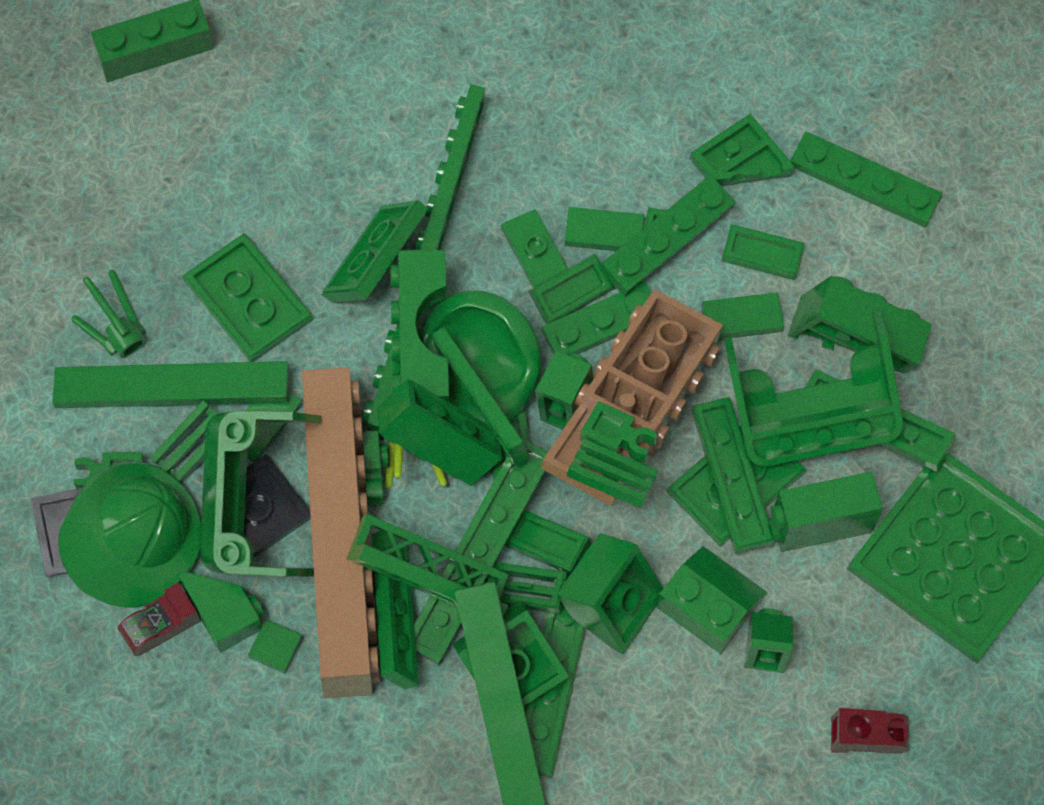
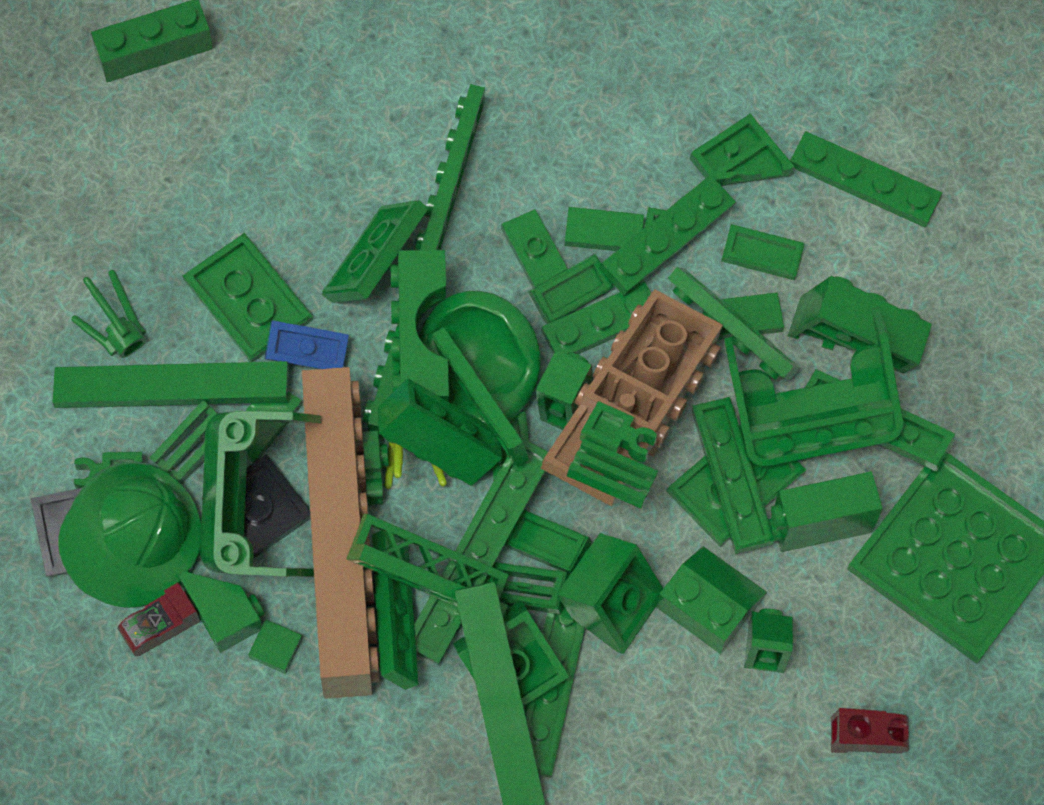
none -> blue plate [264,320,349,369]
none -> green plate [667,267,801,380]

